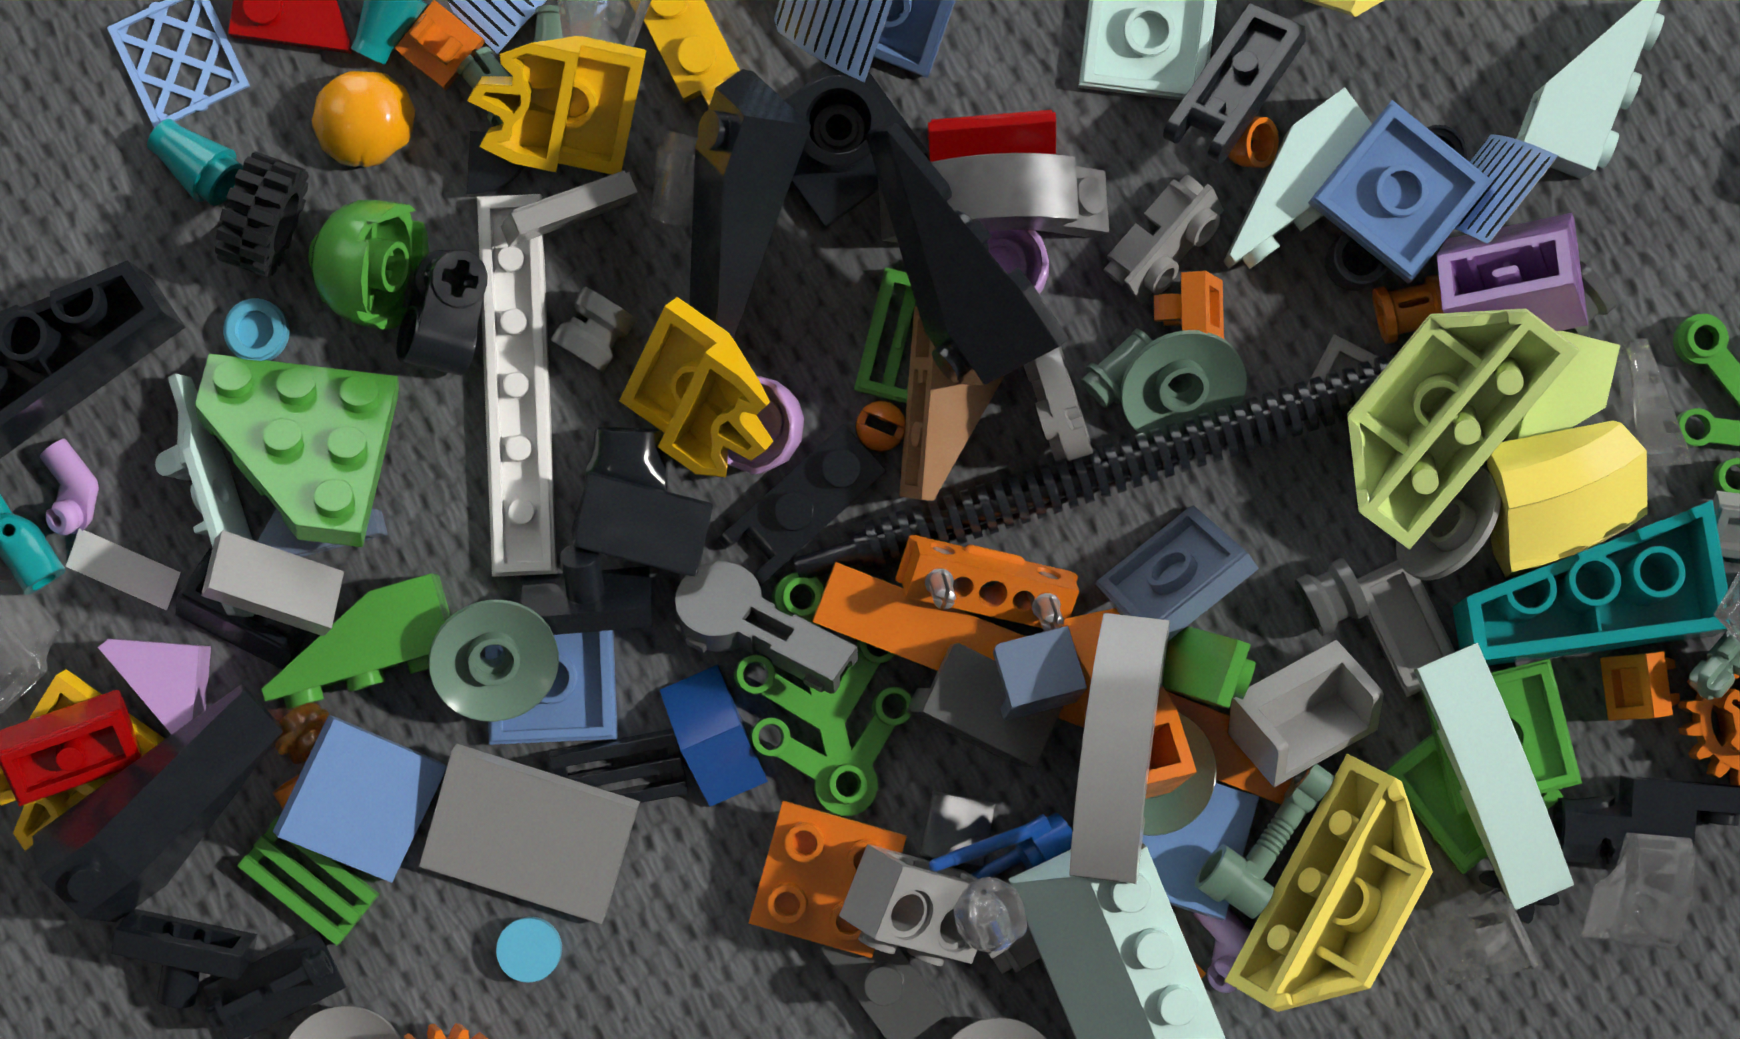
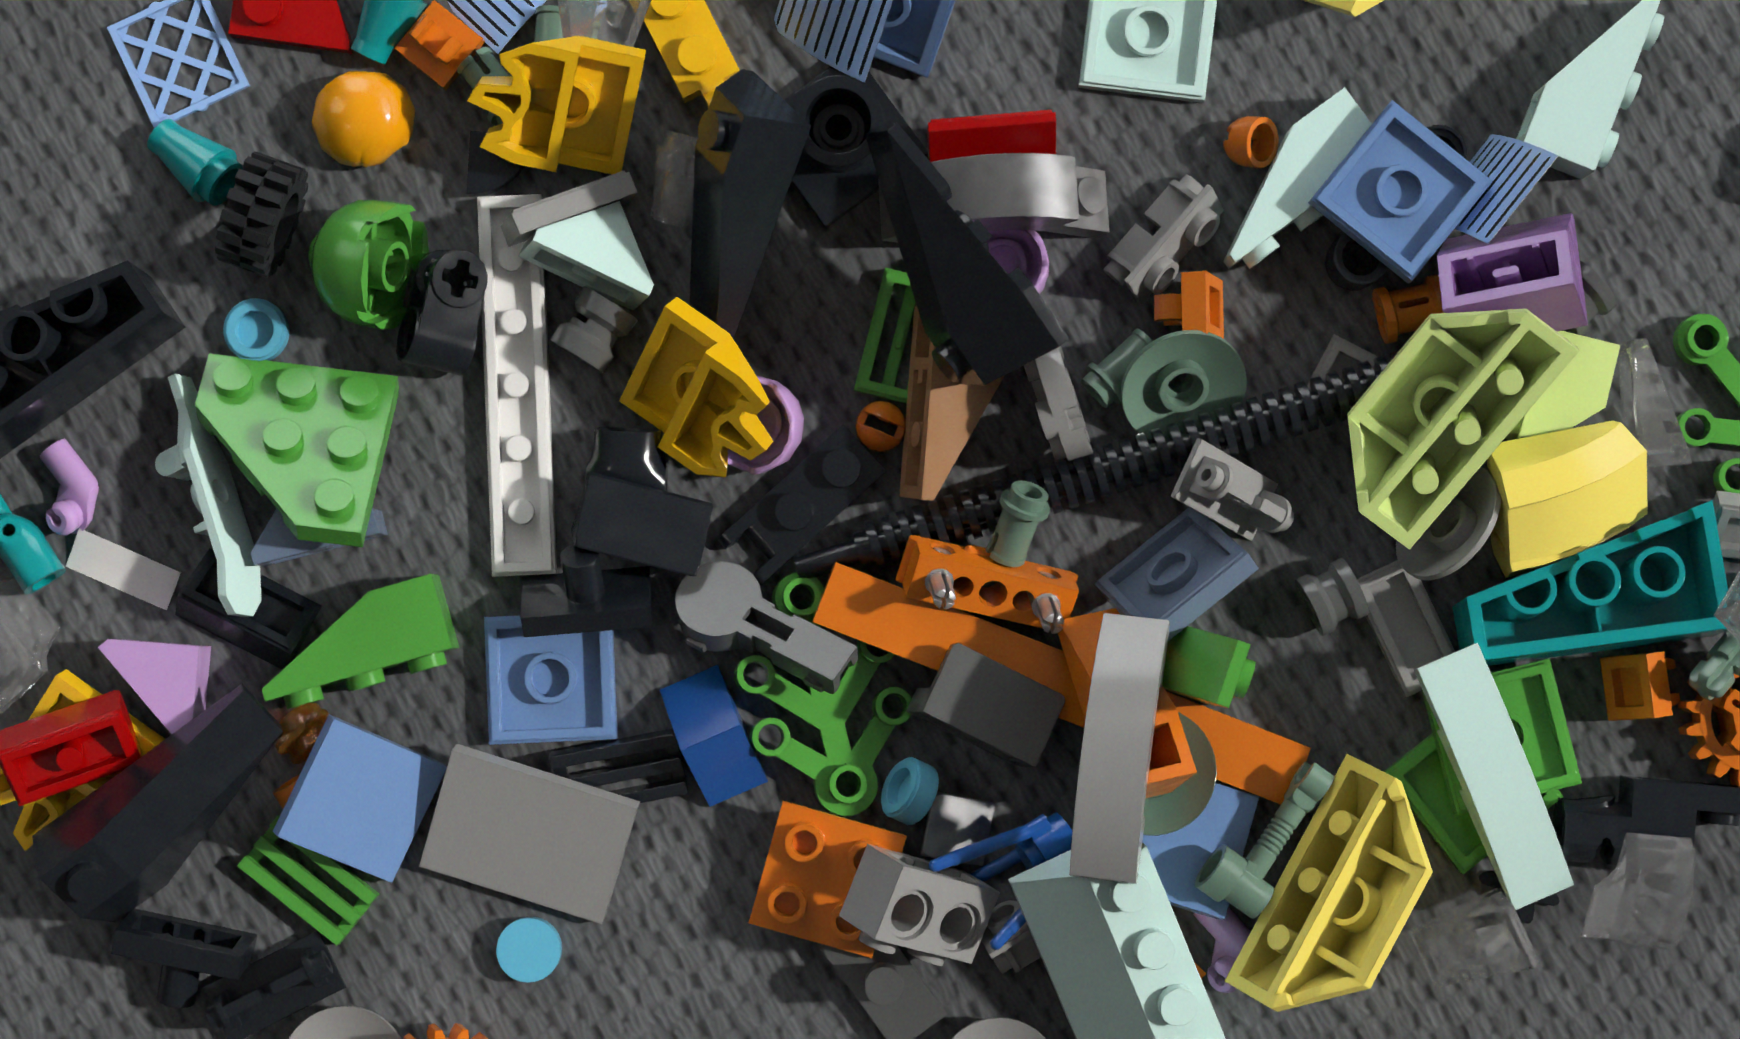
light grey tile [201,530,344,636] -> none
sand green dish [429,600,559,722] -> none
clear piece [954,877,1027,952] -> none
sand blue panel [993,626,1087,721] -> none
hinge [1163,3,1306,164] -> none
light grey panel [1228,640,1384,787] -> none
none -> light aqua slope [518,201,654,310]
none -> medium azure tile [881,757,939,825]
none -> sand green pin [986,480,1050,567]
none -> light grey hinge [1170,438,1294,541]

